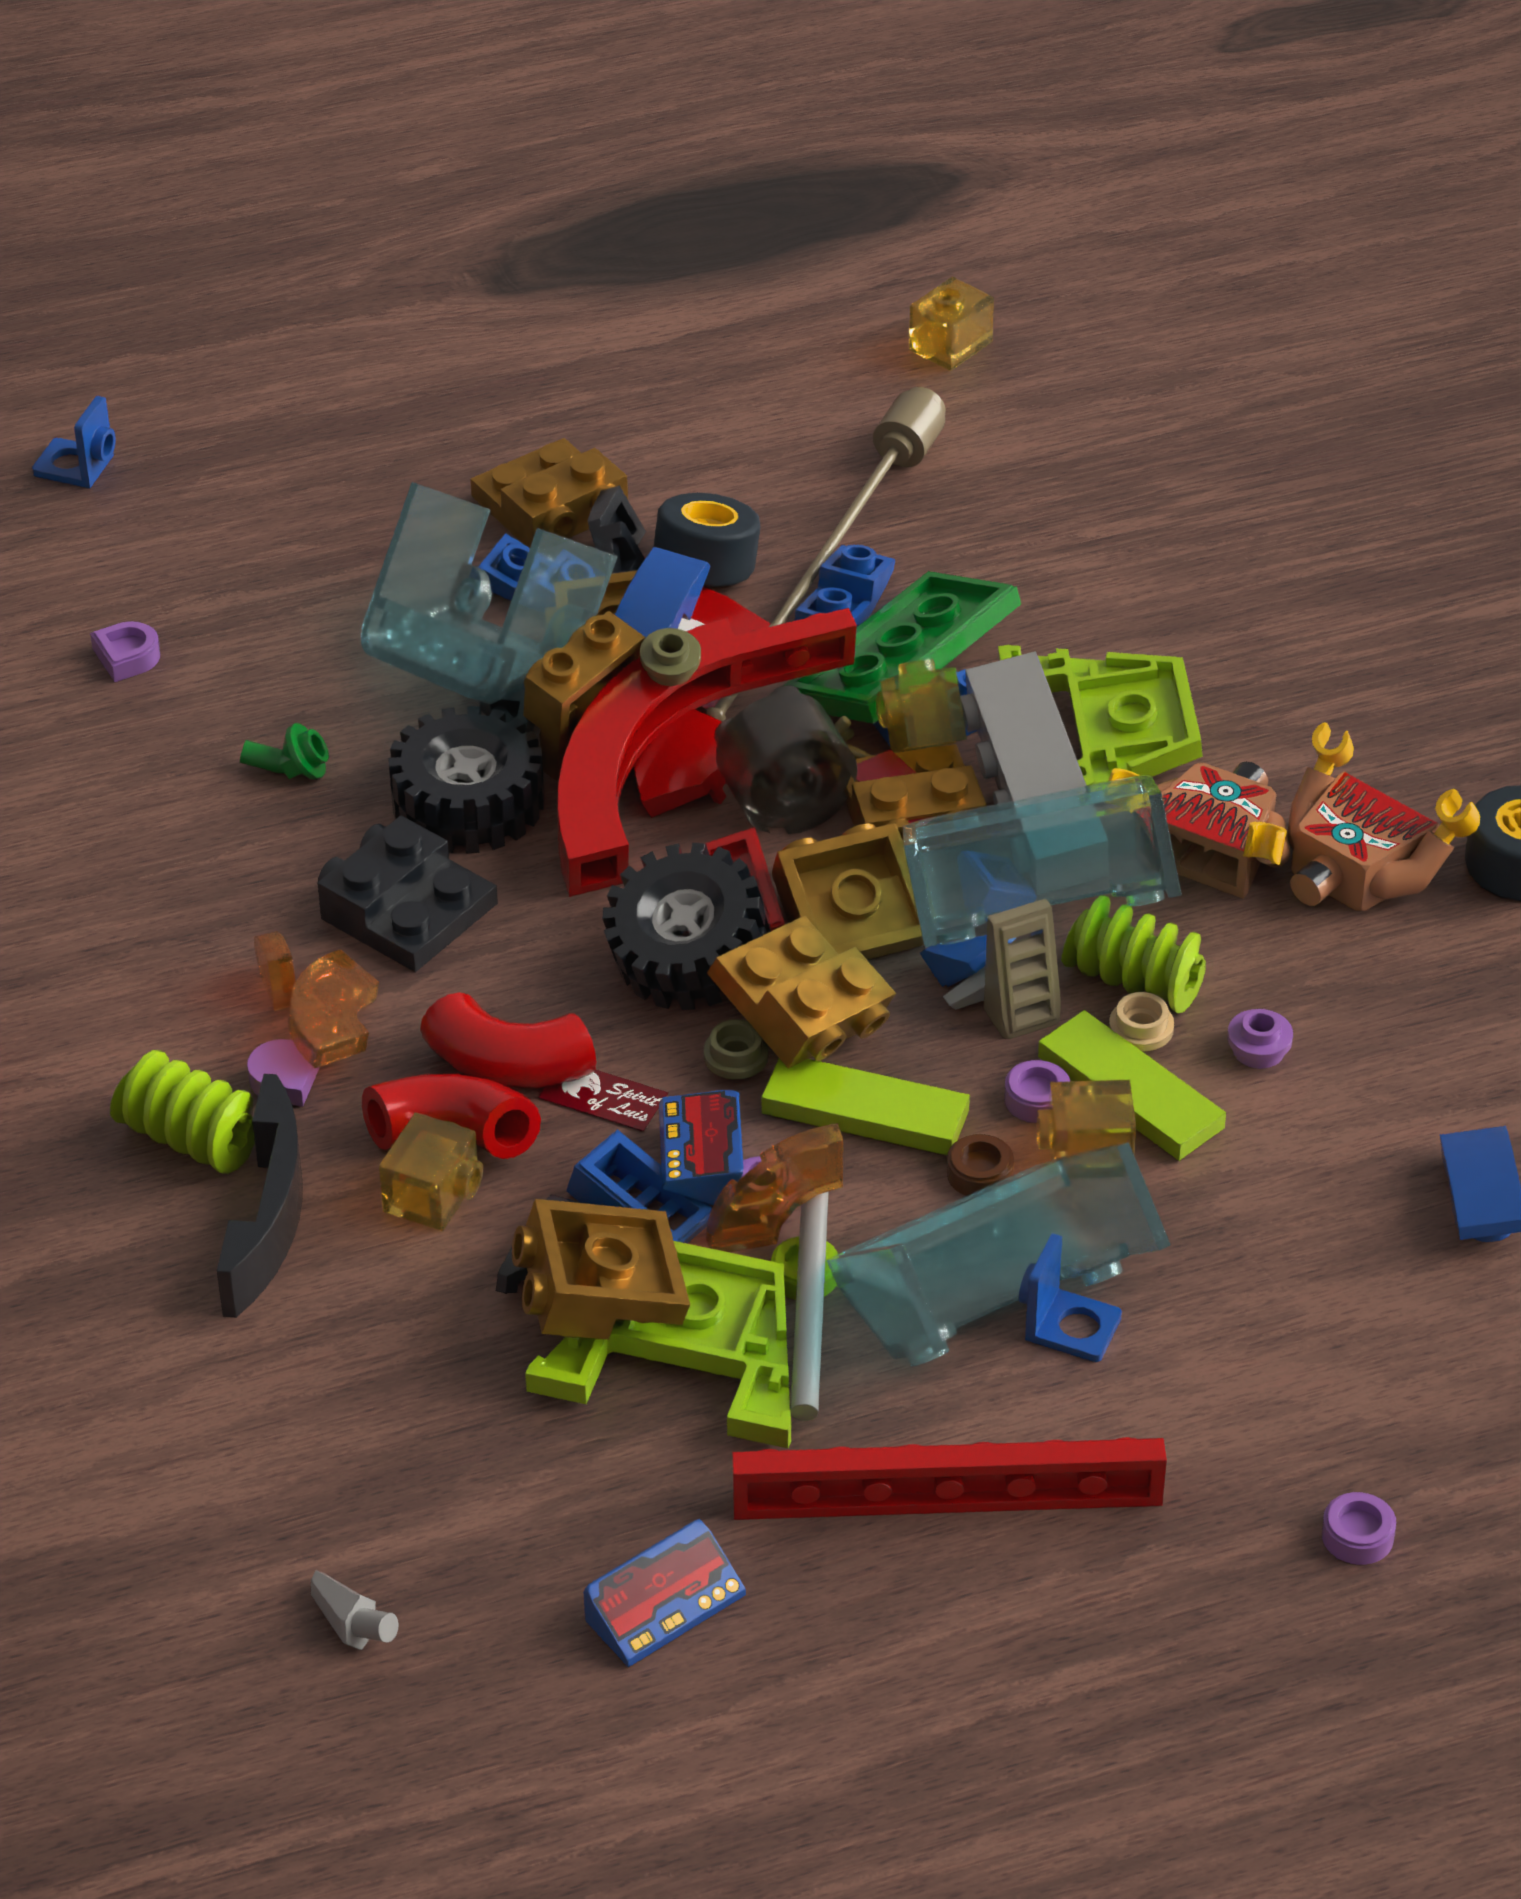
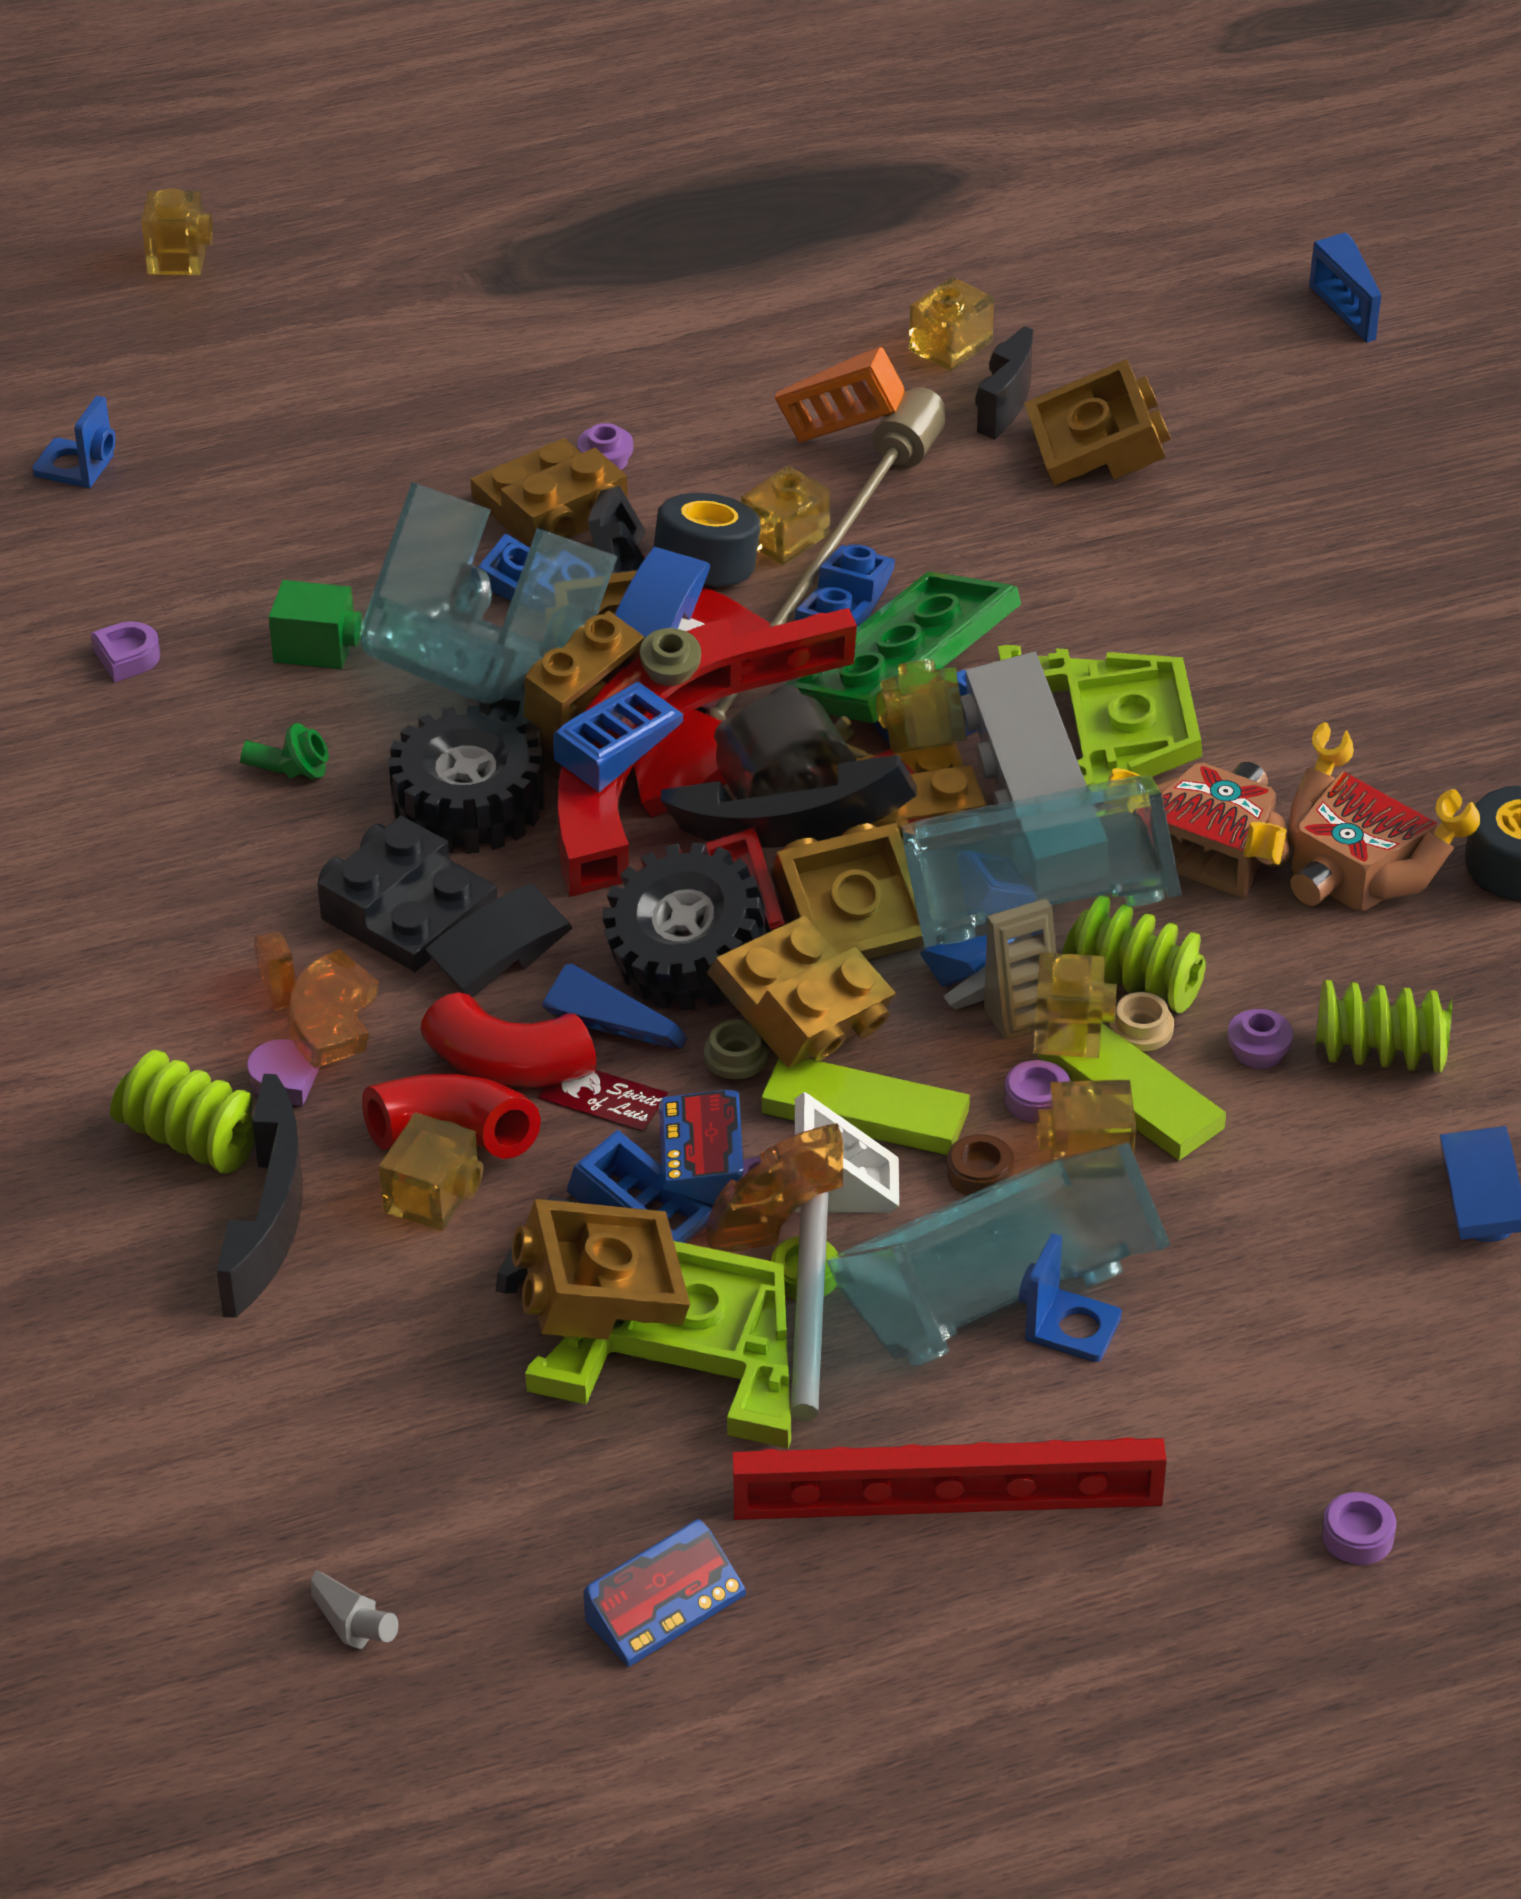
none -> clear yellow brick [141,188,213,275]
none -> green brick [268,580,362,669]
none -> black slope [425,883,573,998]
none -> blue slope [542,963,688,1049]
none -> blue slope [553,682,683,792]
none -> medium lavender plate [577,423,633,470]
none -> black slope [661,755,917,848]
none -> clear yellow brick [741,465,830,566]
none -> orange slope [774,347,905,443]
none -> white slope [795,1092,899,1213]
none -> black slope [975,326,1033,440]
none -> pearl gold plate [1024,359,1171,486]
none -> clear yellow brick [1034,953,1117,1058]
none -> blue slope [1309,233,1382,342]
none -> lime piece [1315,980,1453,1073]

